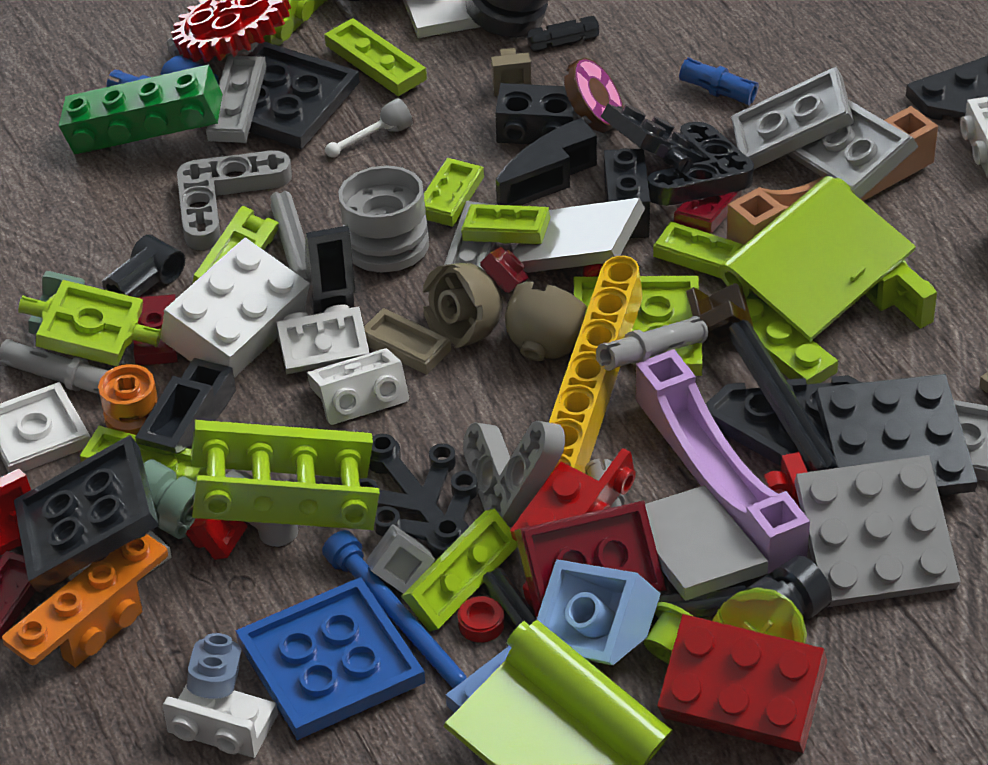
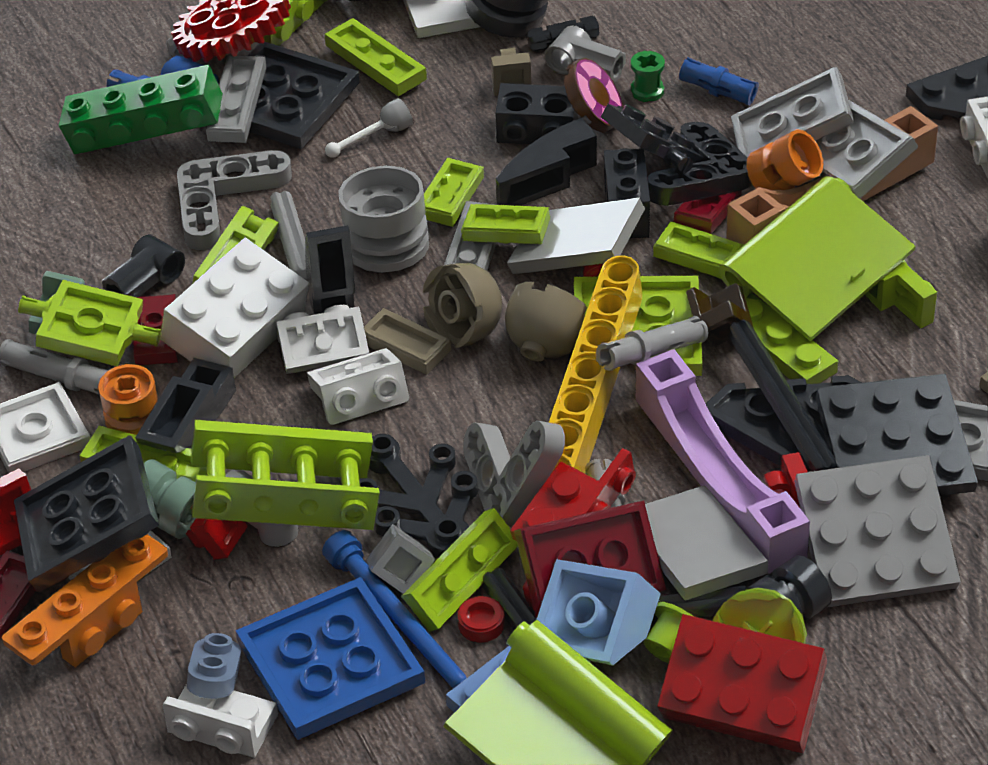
dark red plate [480,247,529,293] -> none
none -> light grey piece [544,26,626,83]
none -> green bush [631,51,665,102]
none -> orange wheel [746,129,823,190]

